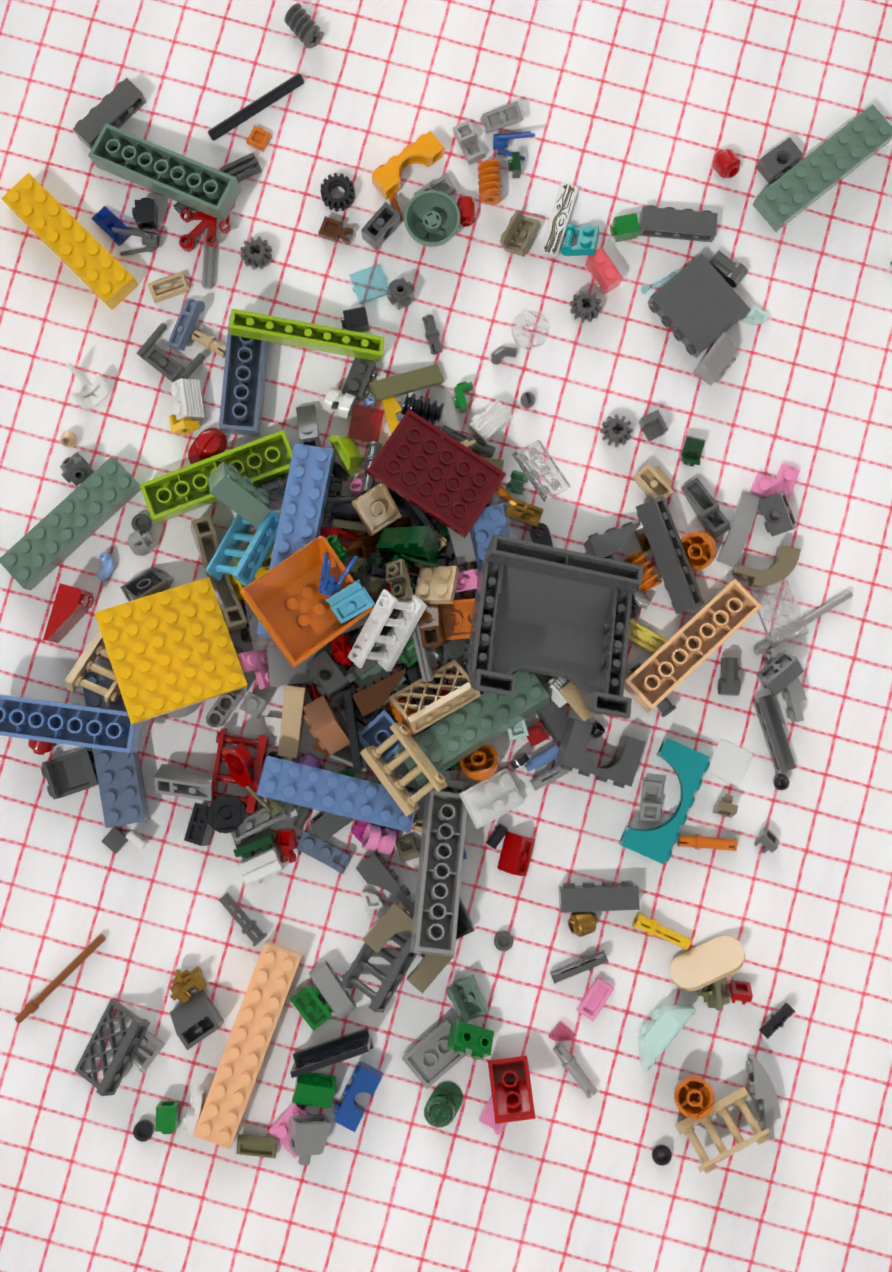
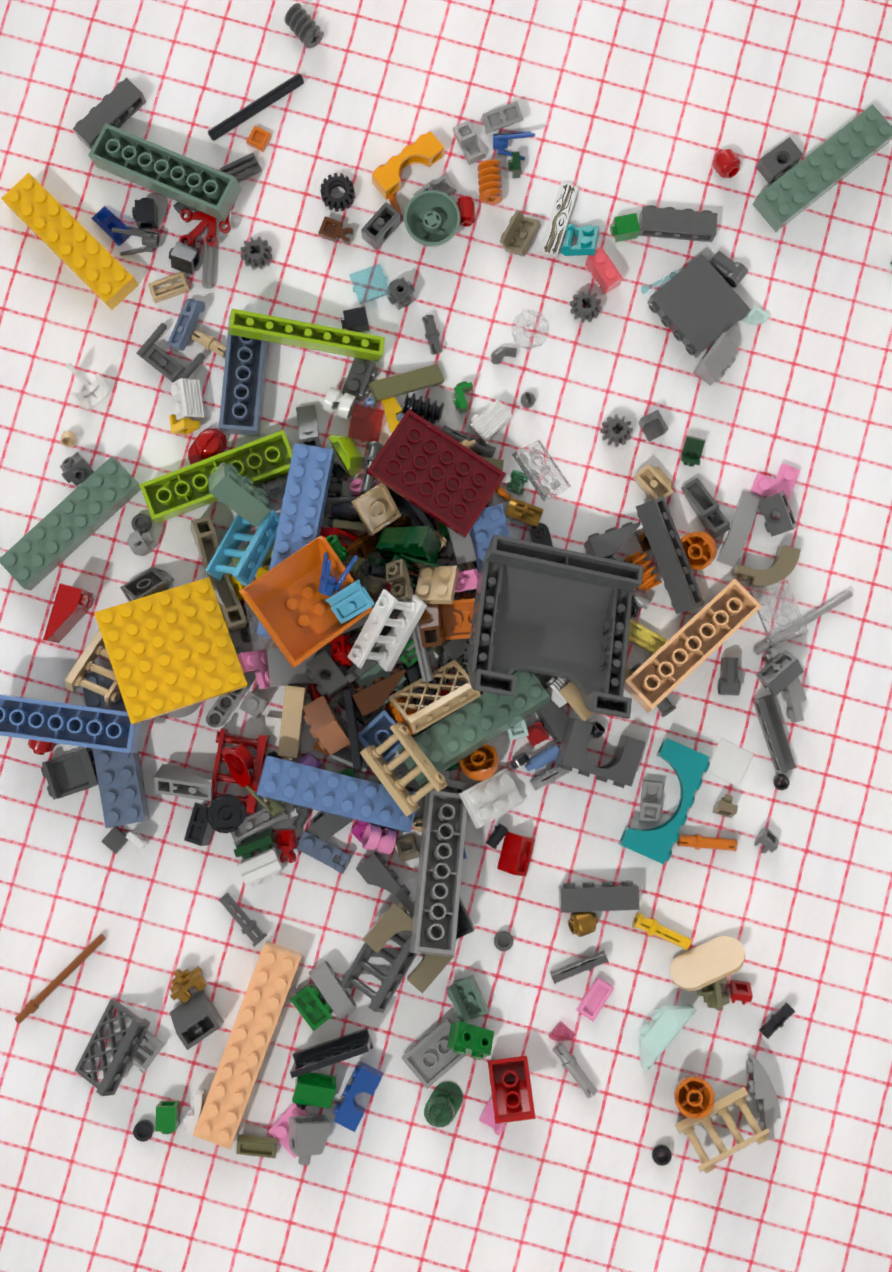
light blue arm [97,552,115,582] -> none
white tile [362,891,384,911] -> none
none -> black brick [169,241,200,275]

